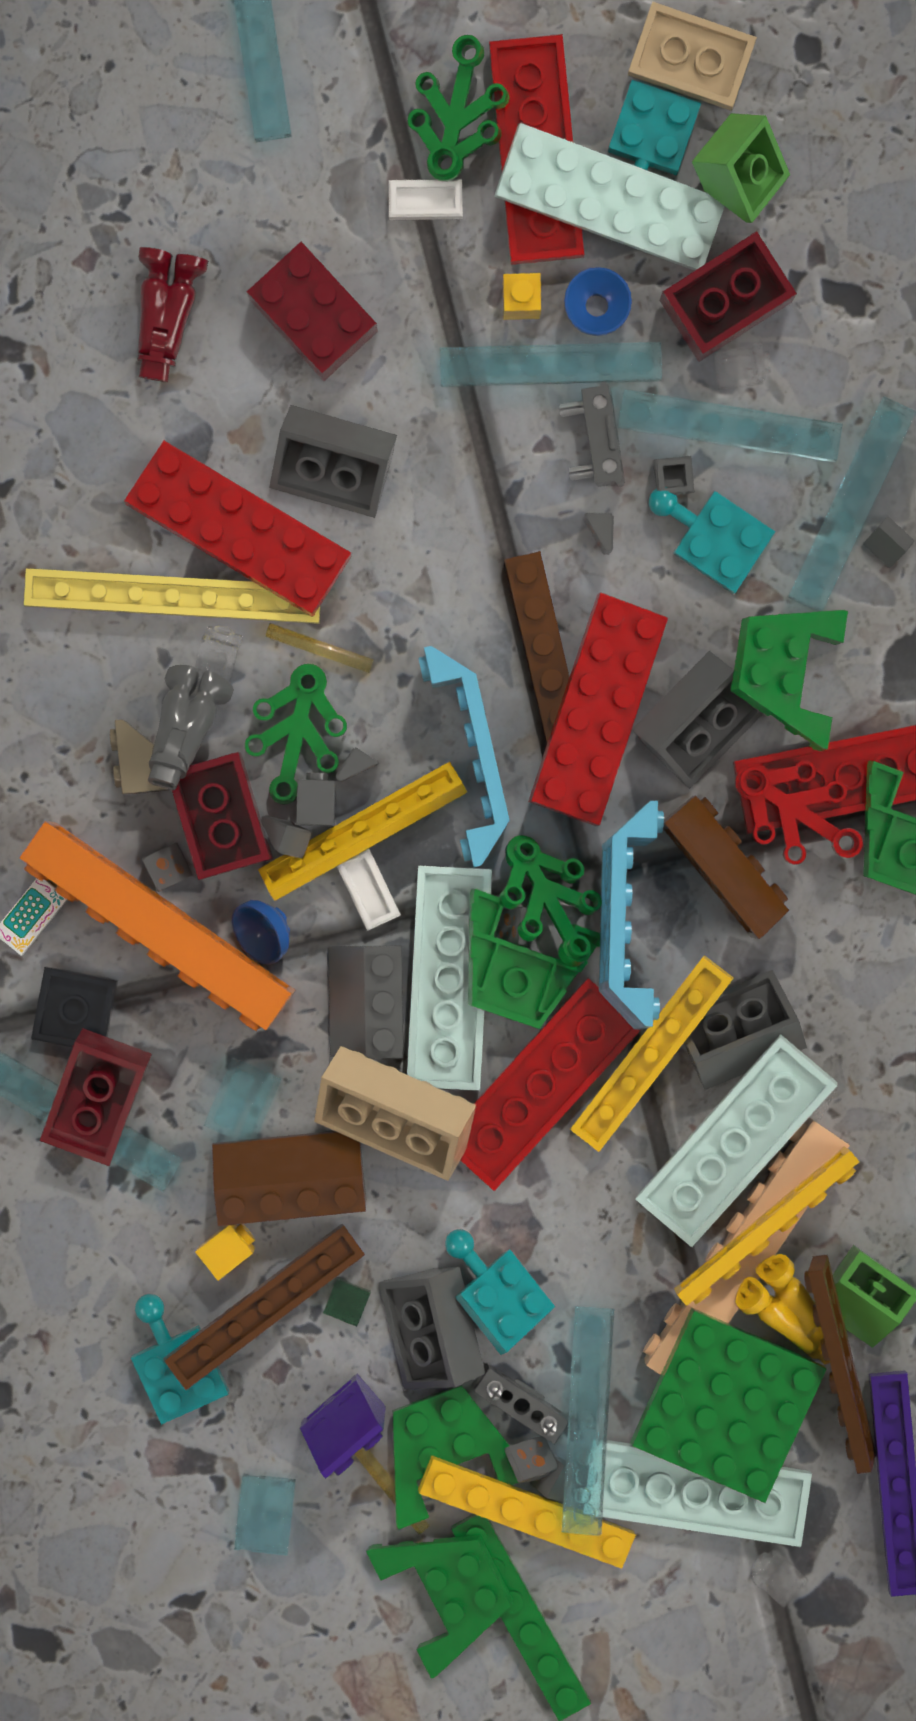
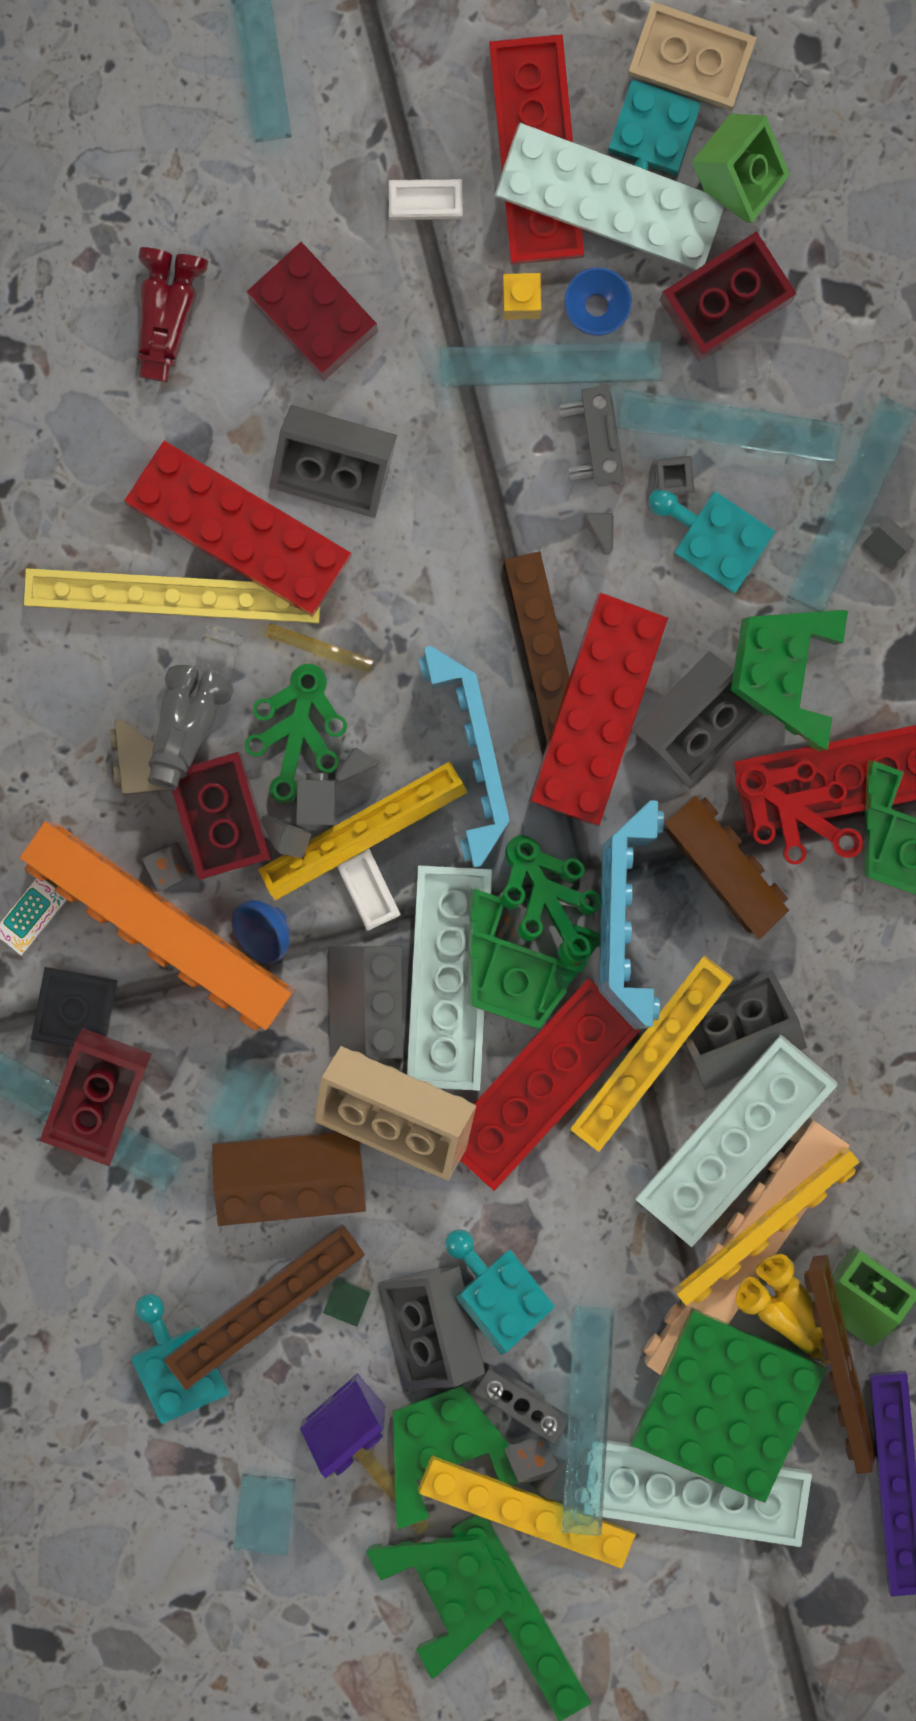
yellow brick [195,1224,255,1281] -> none
green plant [407,35,510,182] -> none

